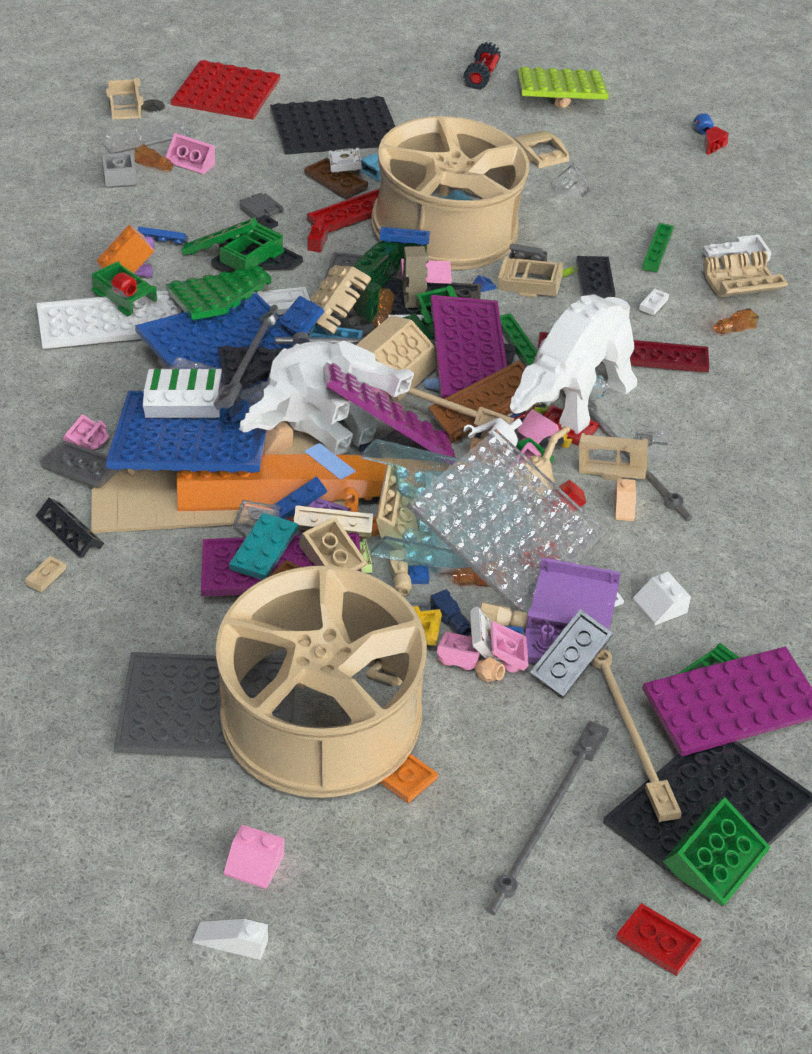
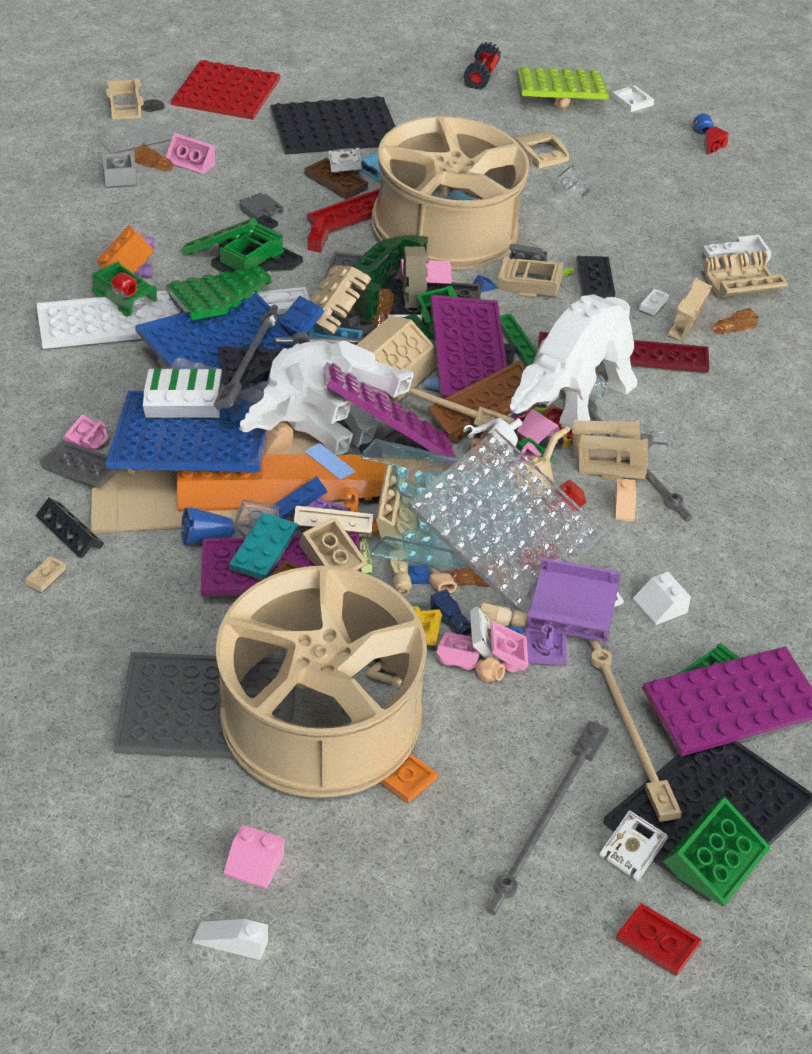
blue plate [137,226,188,245] -> none
blue plate [380,227,430,245] -> none
plate [530,609,613,698] -> none
green plate [642,223,674,273] -> none
none -> blue cone [181,507,236,545]
none -> light nougat piece [429,567,457,594]
none -> tan piece [572,419,640,462]
none -> white container [599,810,668,881]
none -> white container [611,85,654,112]
none -> tan piece [668,277,712,342]

